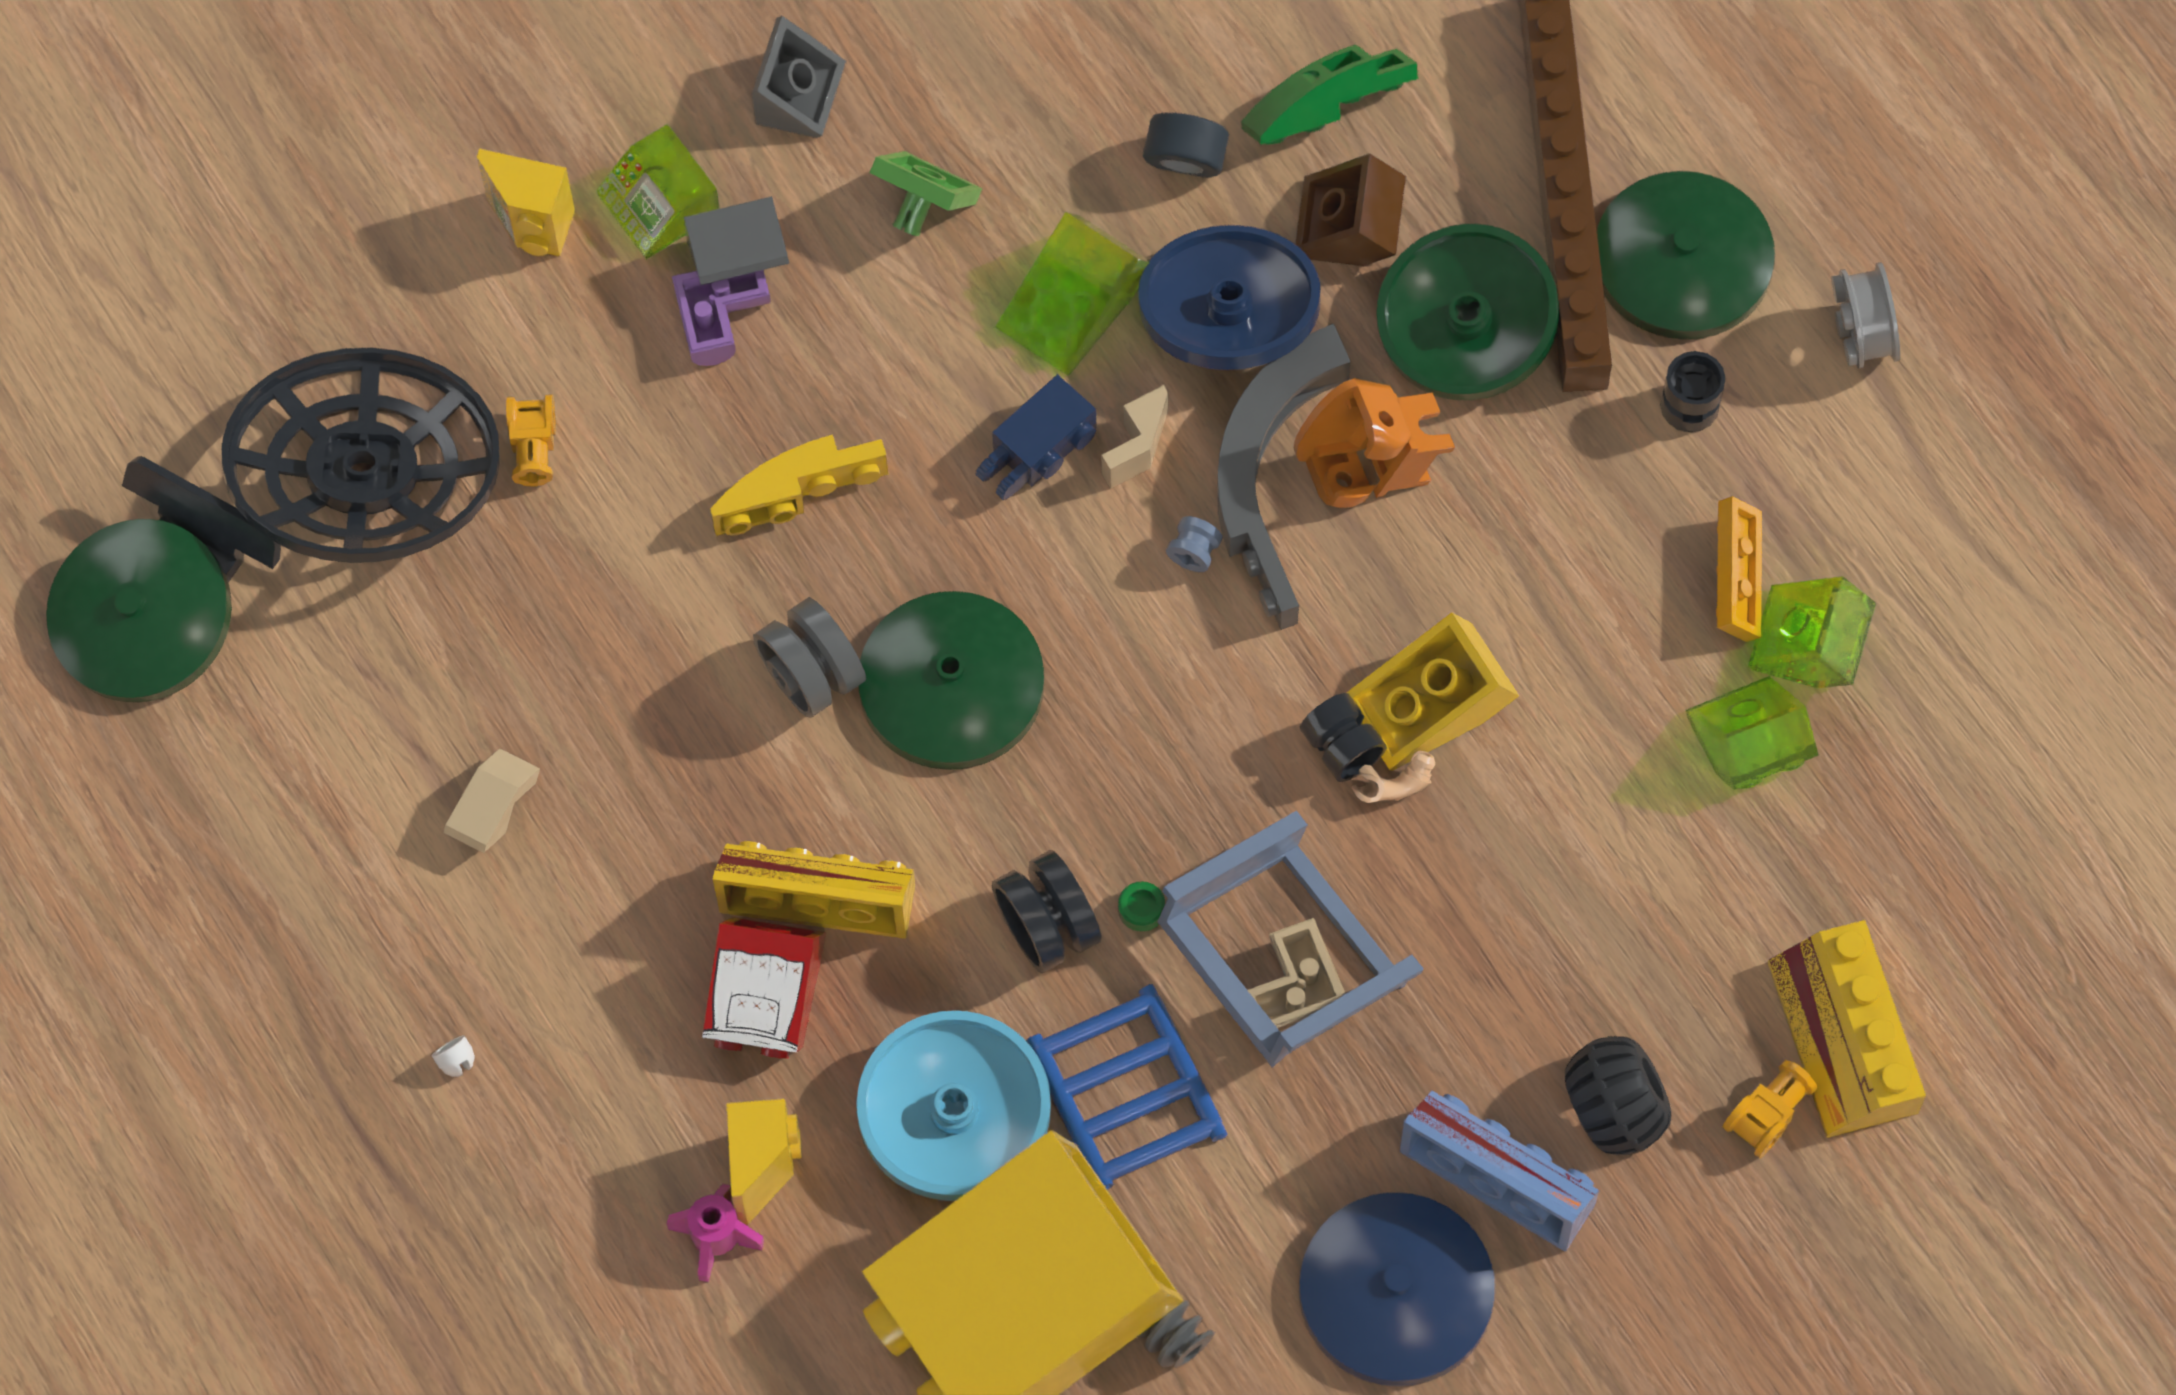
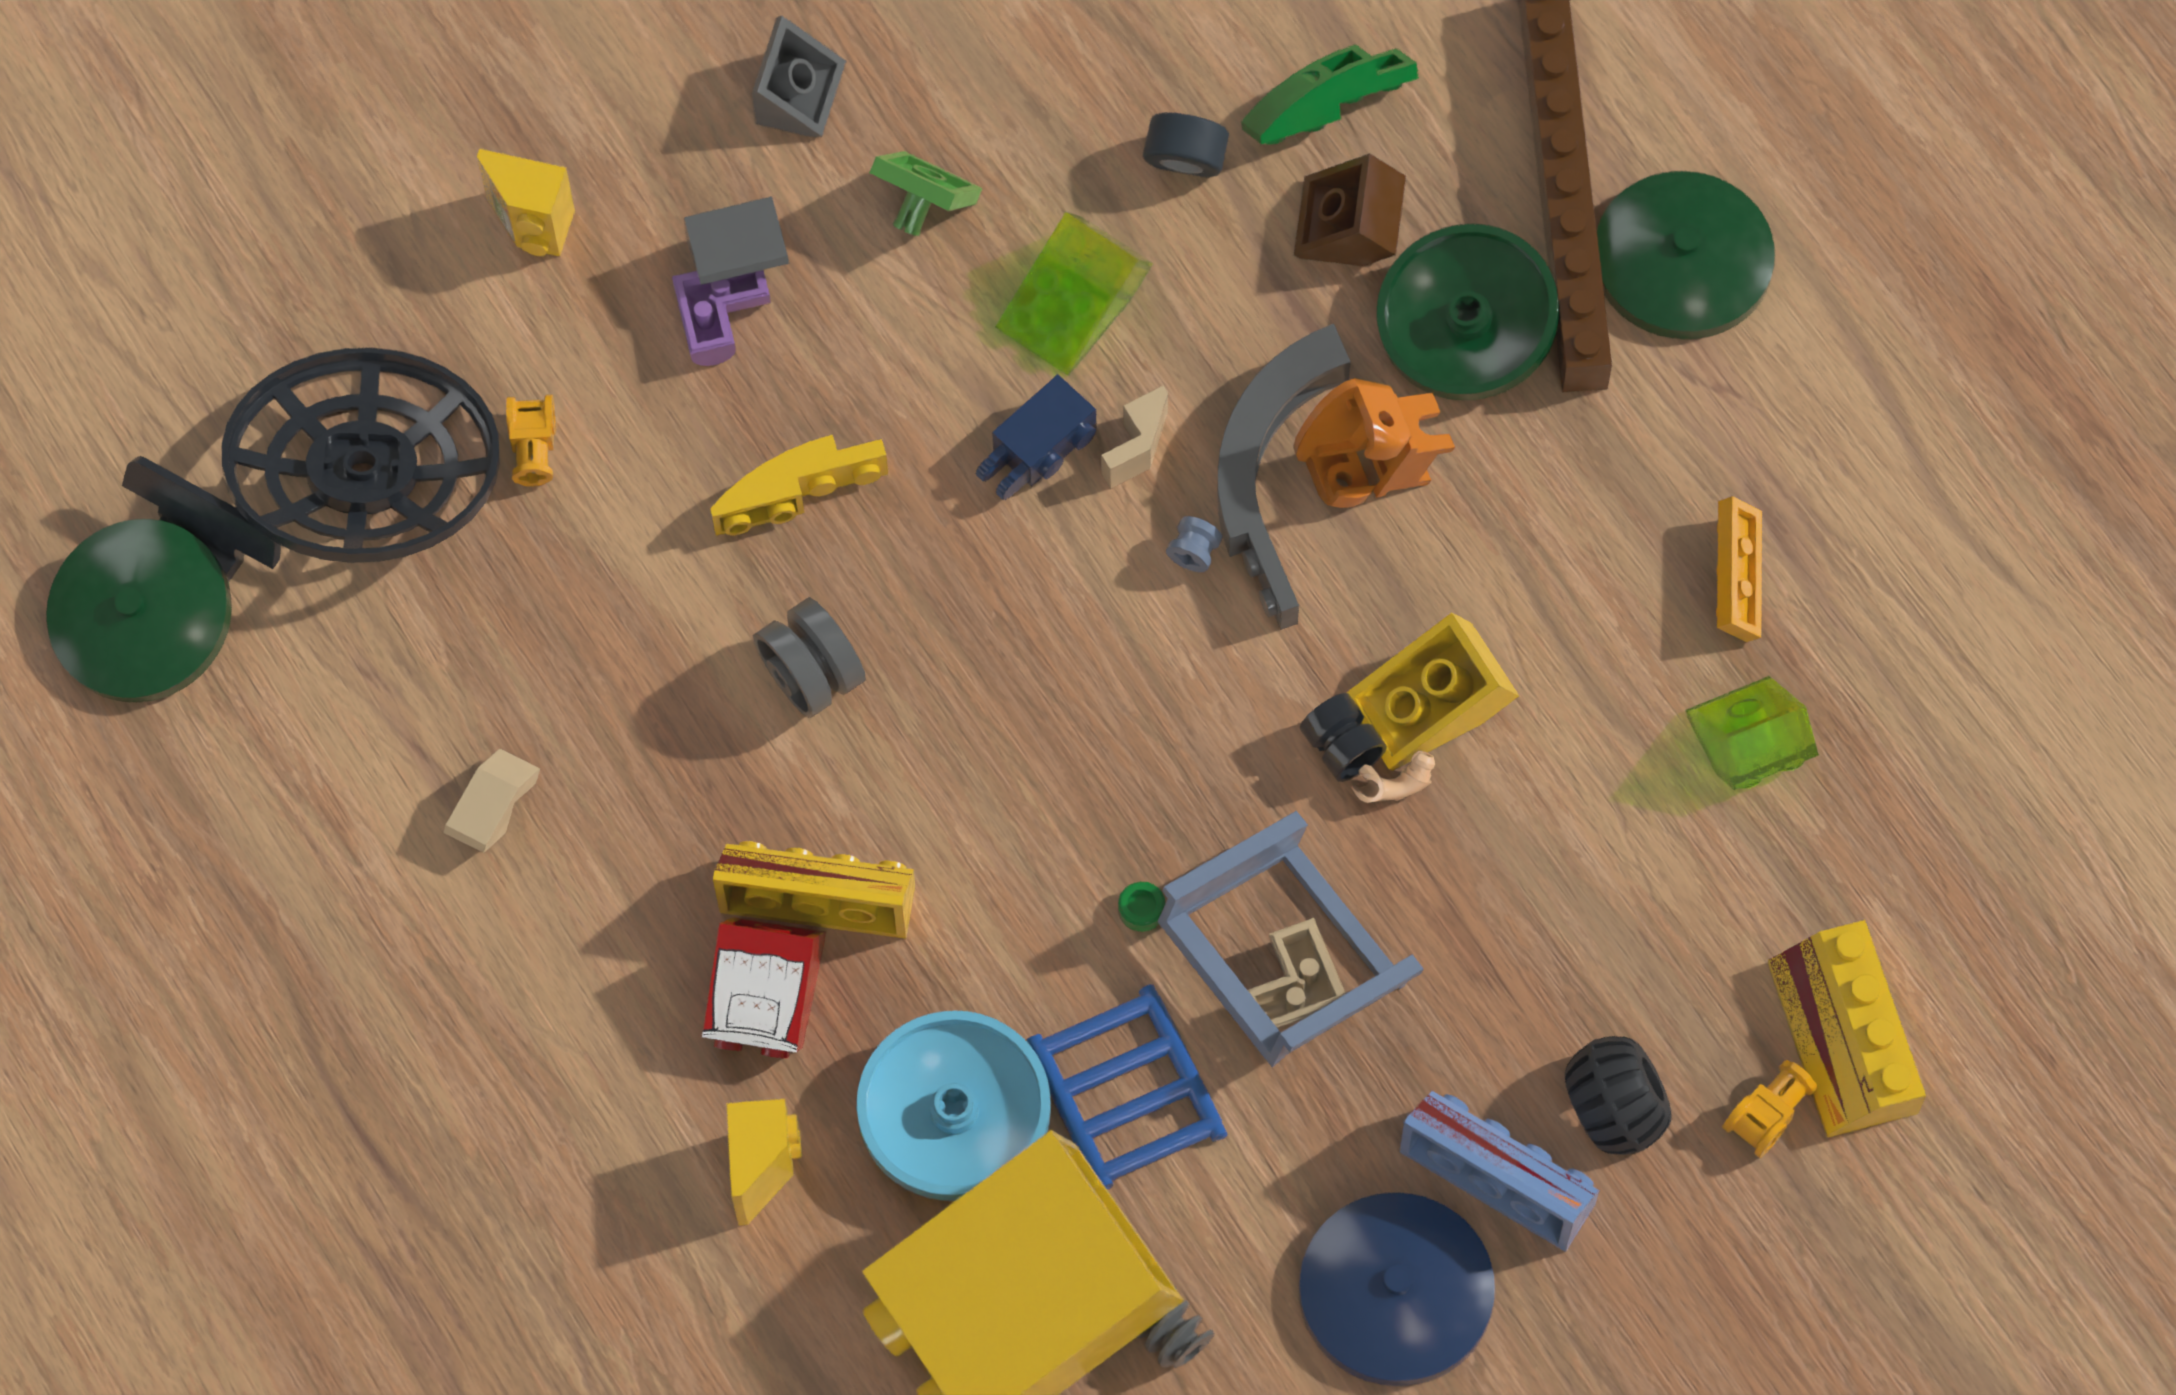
white hinge [432,1035,475,1077] -> none
clear neon green slope [596,124,720,260] -> none
dark pink brick [667,1184,764,1282] -> none
dark green dish [858,591,1044,770] -> none
black wheel [992,850,1102,974] -> none
dark blue dish [1138,225,1321,370] -> none
black wheel [1660,351,1726,433] -> none
clear neon green slope [1748,576,1876,689] -> none
light grey wheel [1831,262,1900,369] -> none

